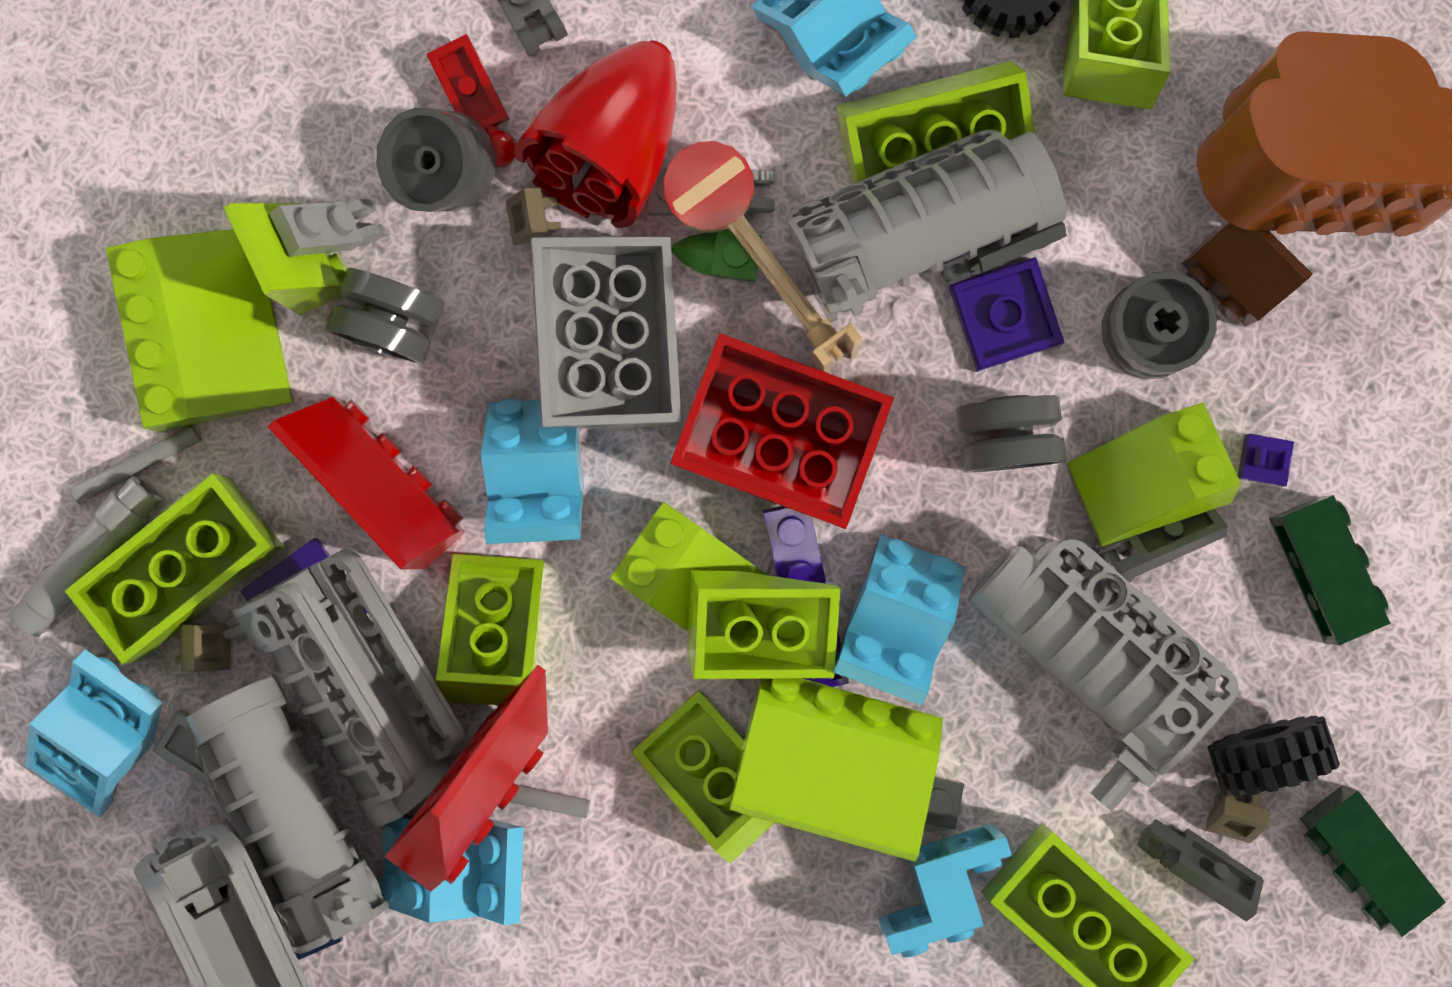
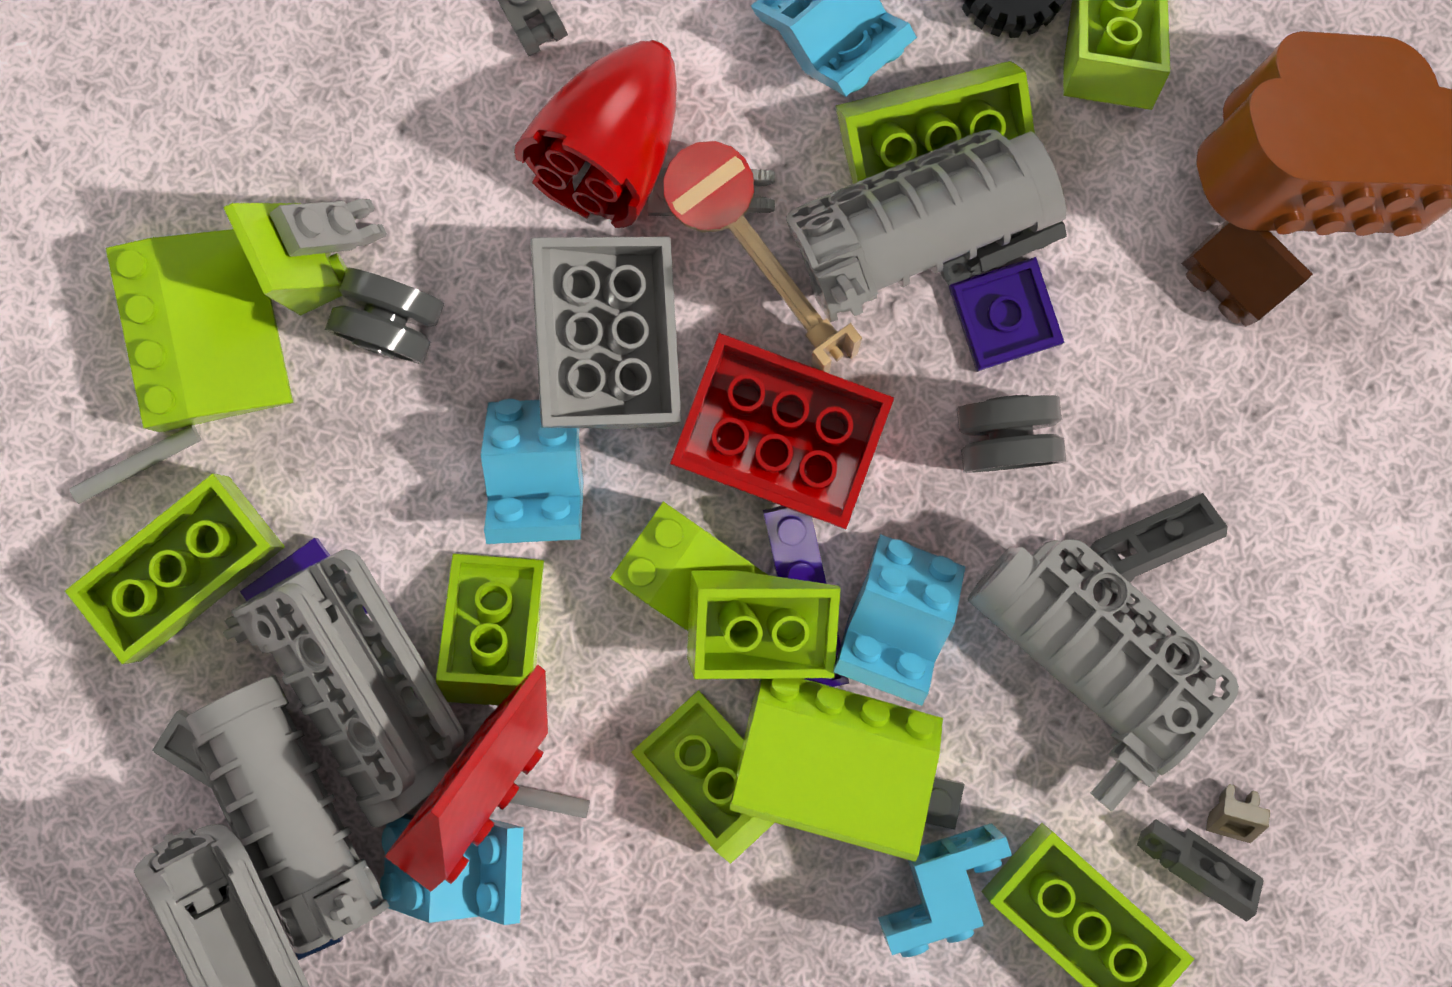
light grey piece [9,476,162,637] -> none
medium azure bracket [25,649,163,818] -> none
dark tan tile [176,623,230,672] -> none
red slope [267,397,465,570] -> none
dark grey wheel [376,108,496,212] -> none
red plate [426,34,516,167] -> none
dark tan tile [506,188,561,245] -> none
bright green plate [671,230,762,282] -> none
lime slope [1067,402,1241,547] -> none
dark grey wheel [1102,271,1217,379] -> none
black tyre [1207,716,1340,797] -> none
dark purple tile [1238,433,1294,487] -> none
dark green brick [1269,495,1391,646] -> none
dark green brick [1299,785,1446,937] -> none

